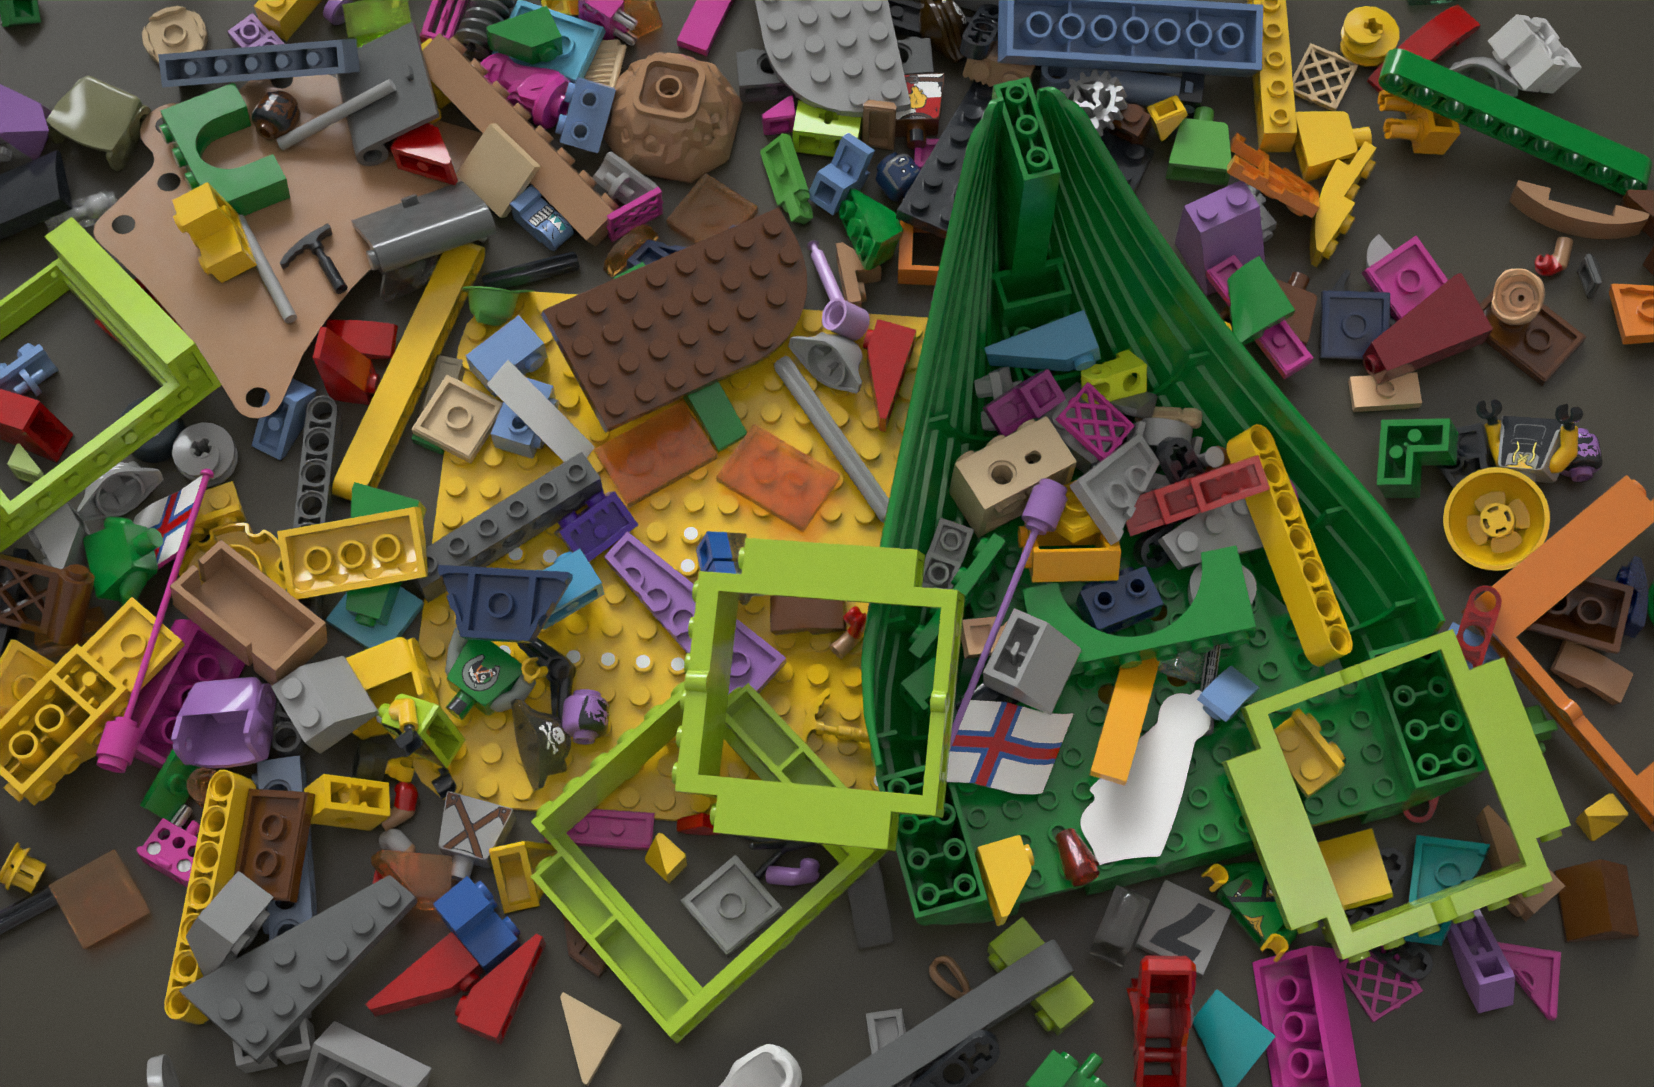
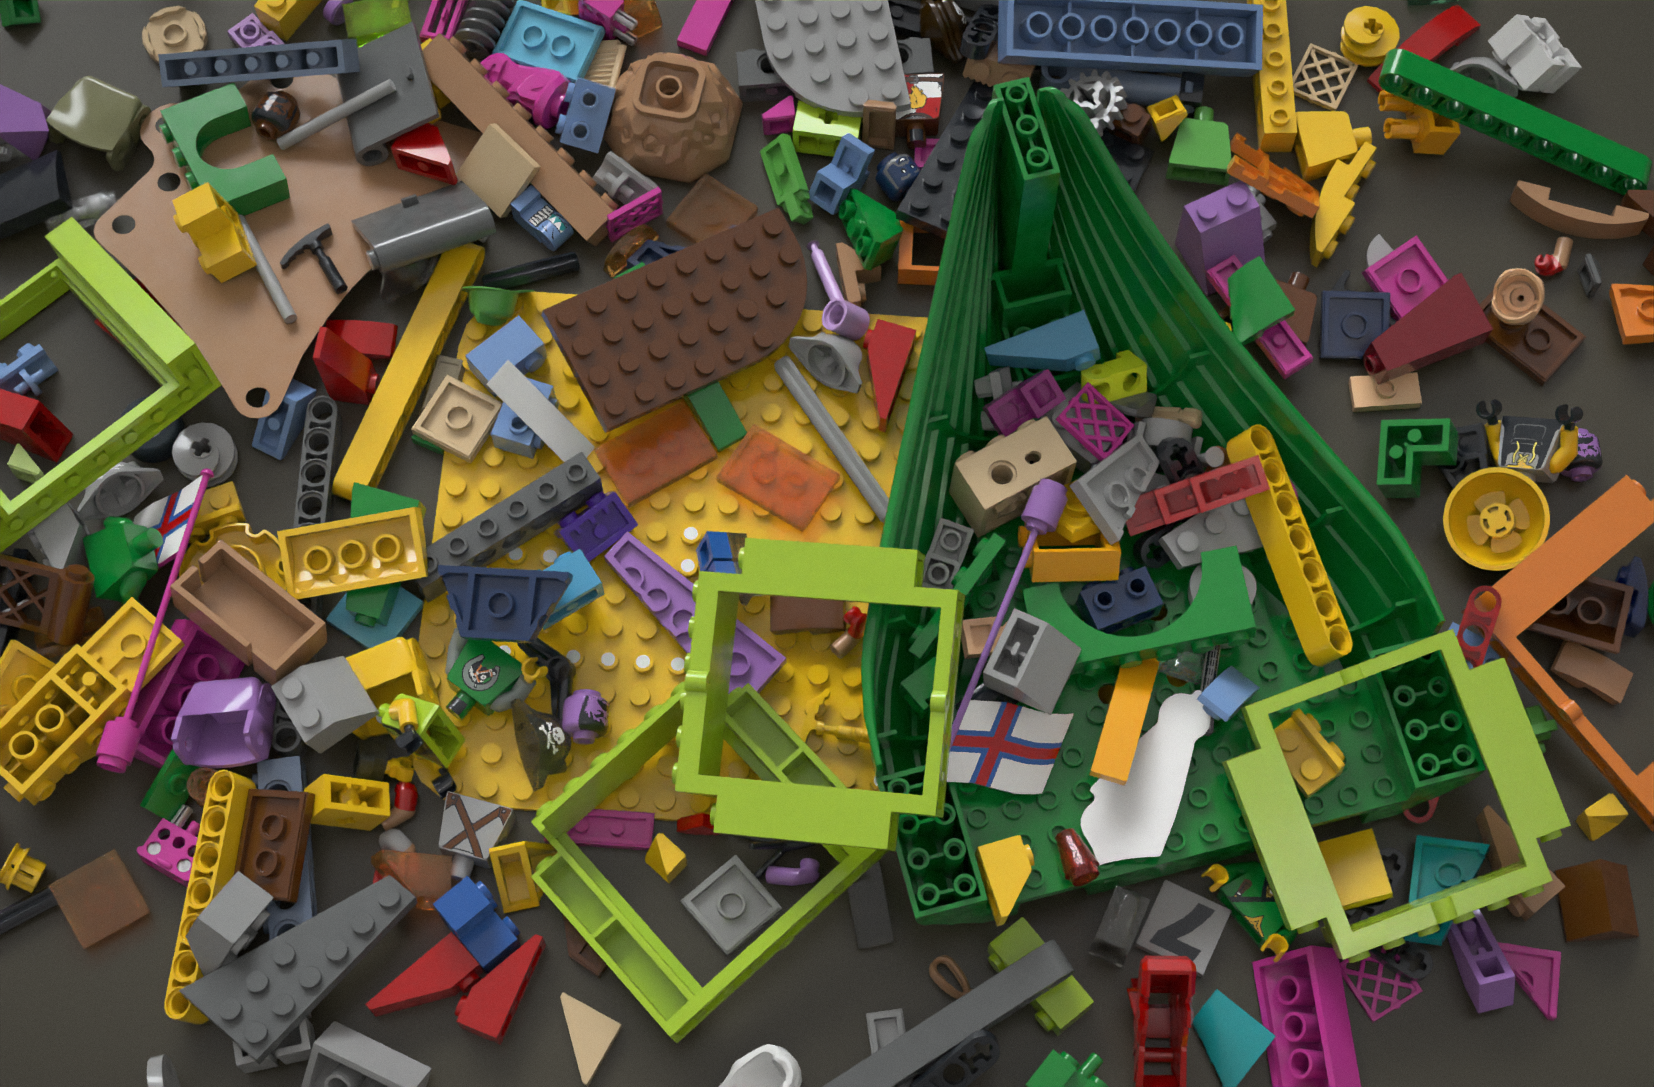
green slope [486,6,563,65] -> none

